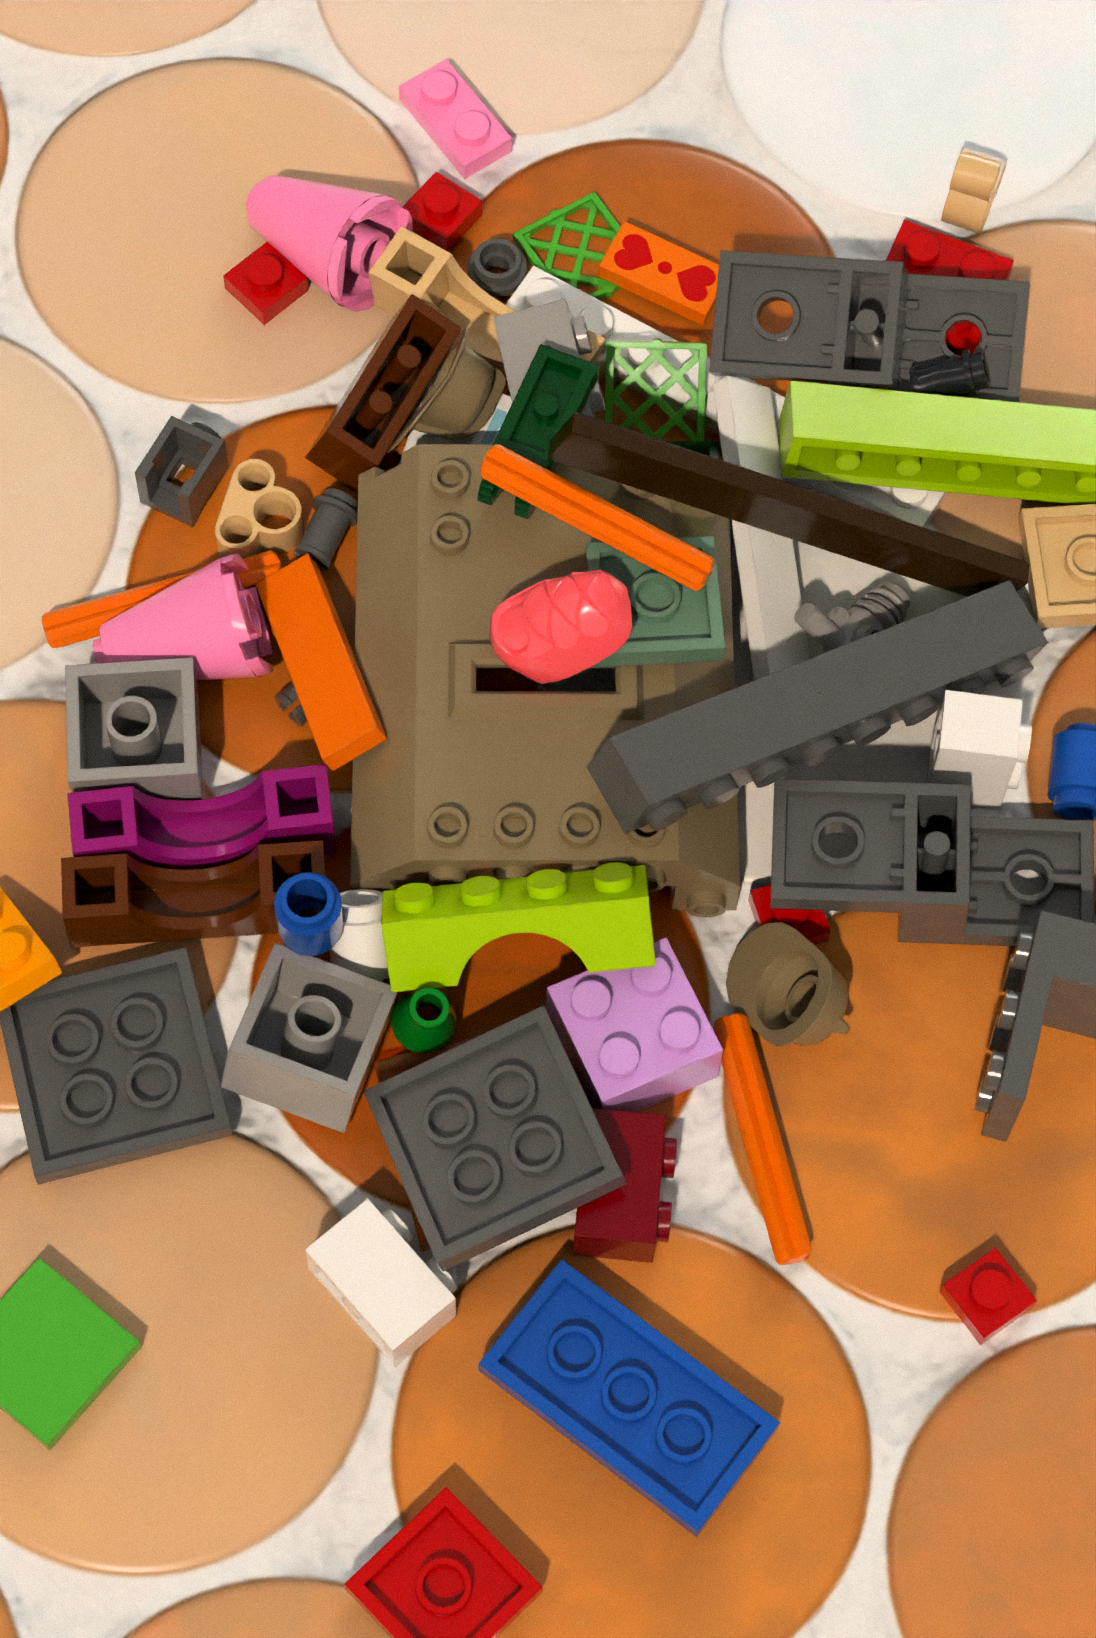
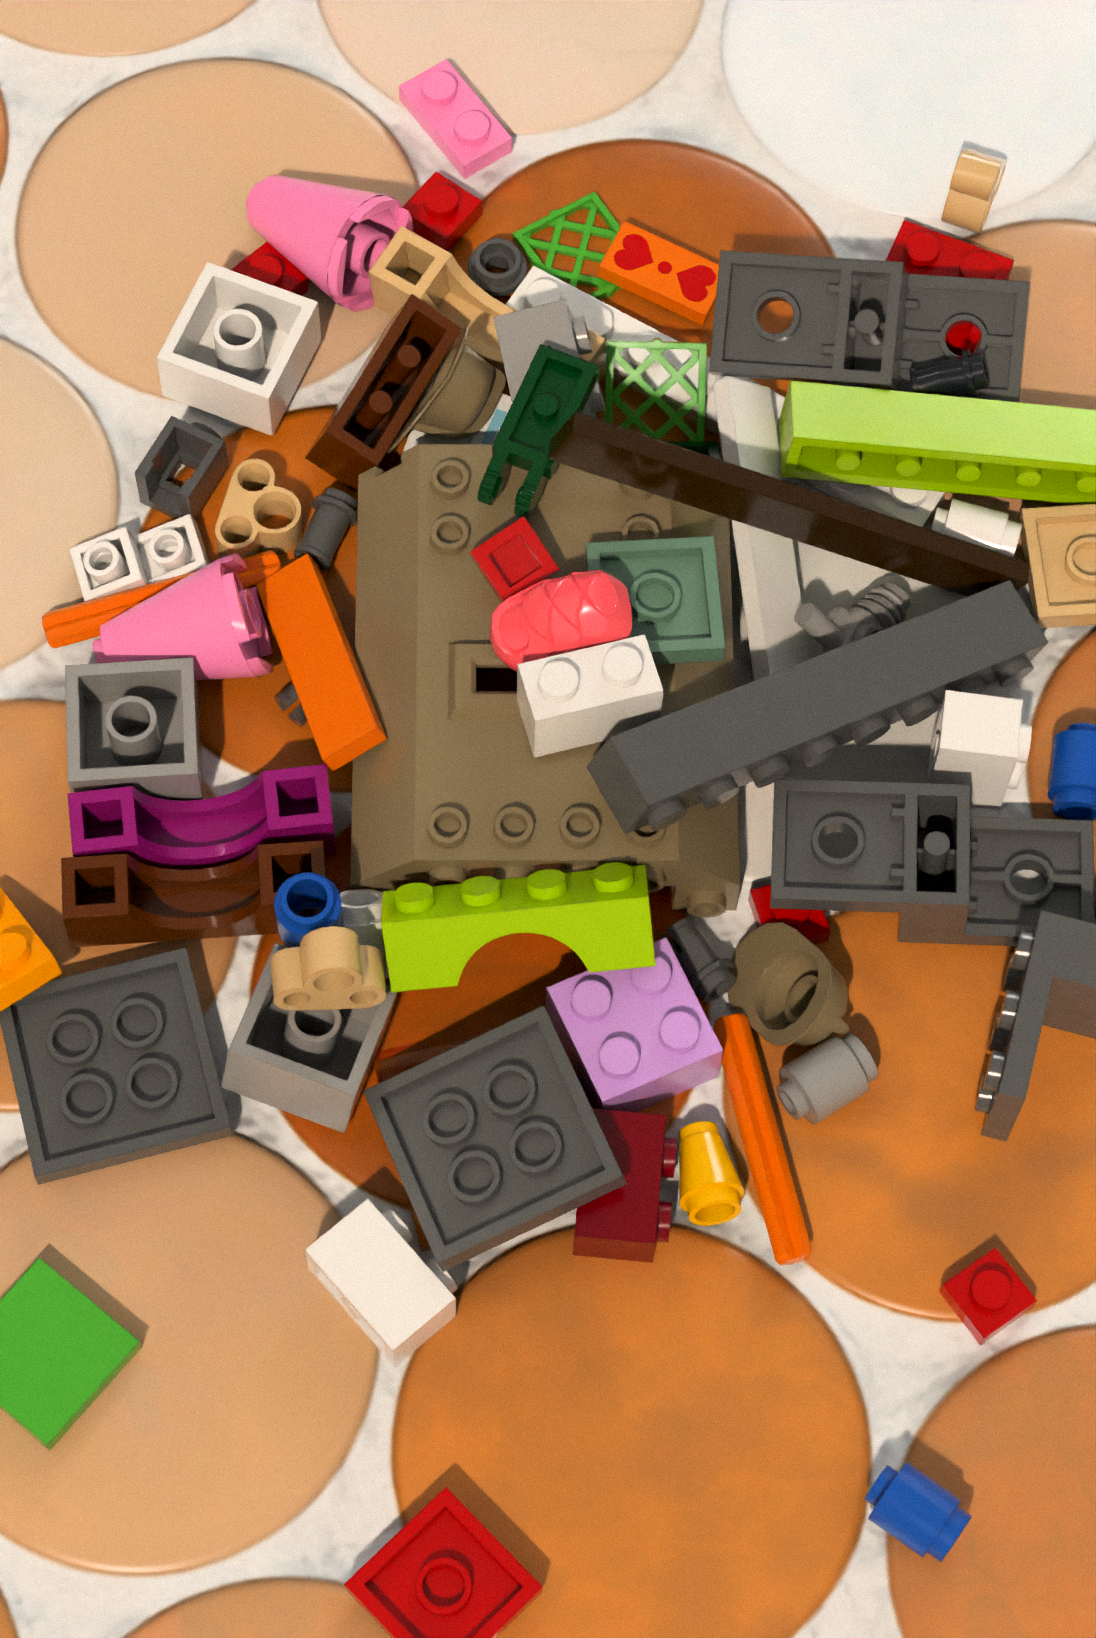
green cone [391,988,457,1054] -> none
blue plate [478,1259,780,1537] -> none
orange axle [480,444,715,591] -> none
none -> white slope [69,514,210,602]
none -> white brick [156,262,321,436]
none -> tan piece [270,926,387,1011]
none -> red plate [468,516,560,603]
none -> white brick [517,634,663,758]
none -> dark grey pin [659,917,736,1002]
none -> yellow cone [678,1121,745,1226]
none -> light grey brick [776,1033,878,1125]
none -> blue brick [864,1462,972,1562]
none -> white brick [931,499,1022,557]

